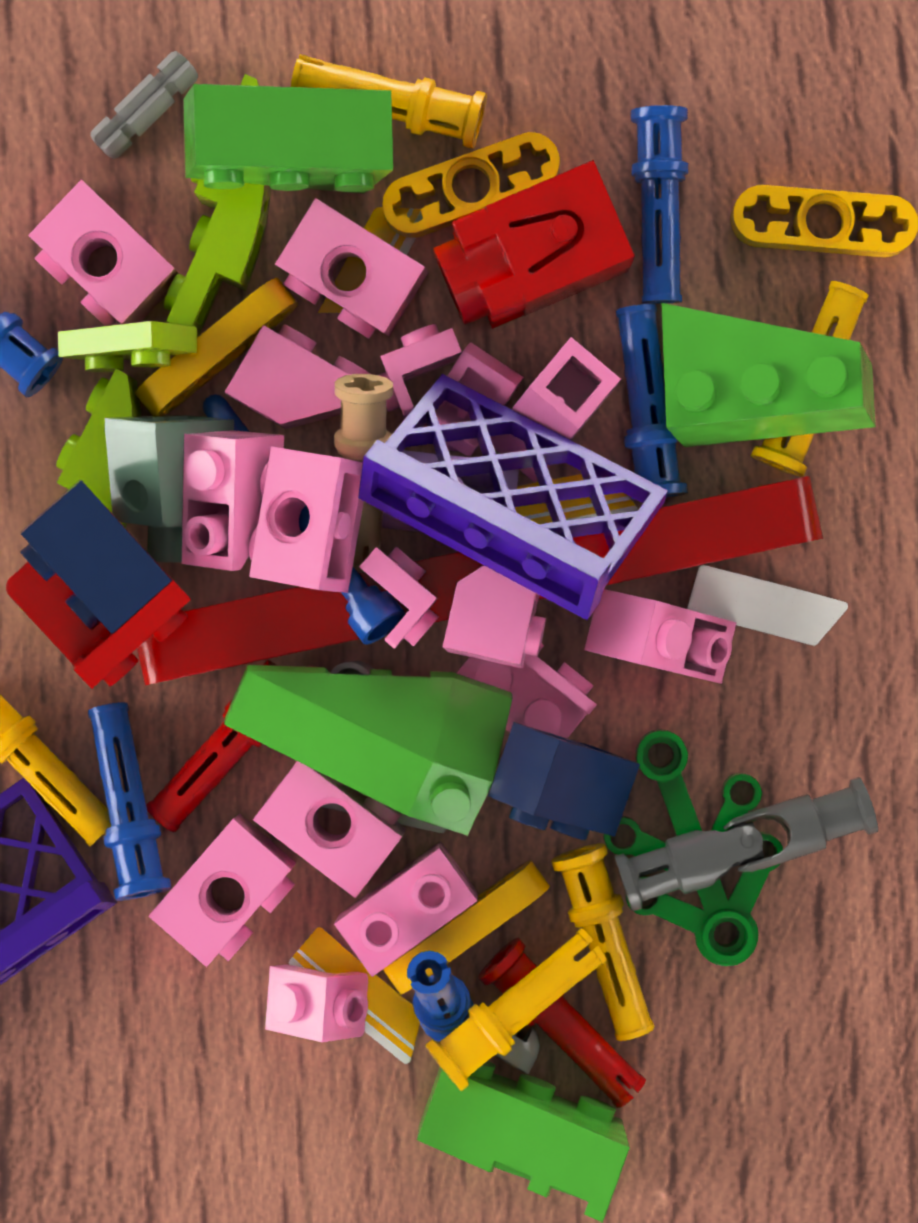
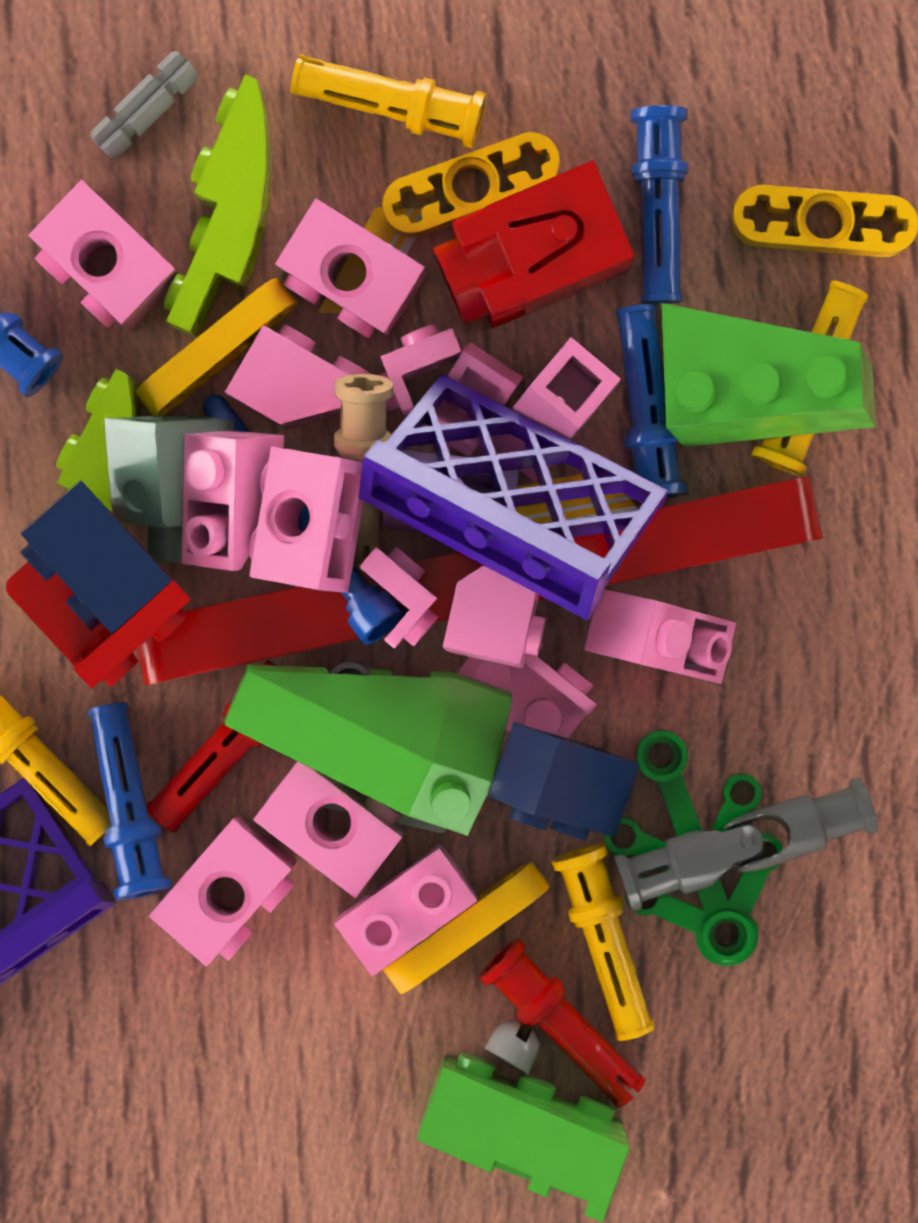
lime plate [58,321,197,372] -> none
bright green wedge [183,84,393,194] -> none
bright pink bracket [265,964,368,1042] -> none
yellow sticker [289,927,420,1064] -> none
blue pin [407,951,474,1042] -> none
yellow pin [425,928,608,1092] -> none
white sticker [687,565,848,646] -> none

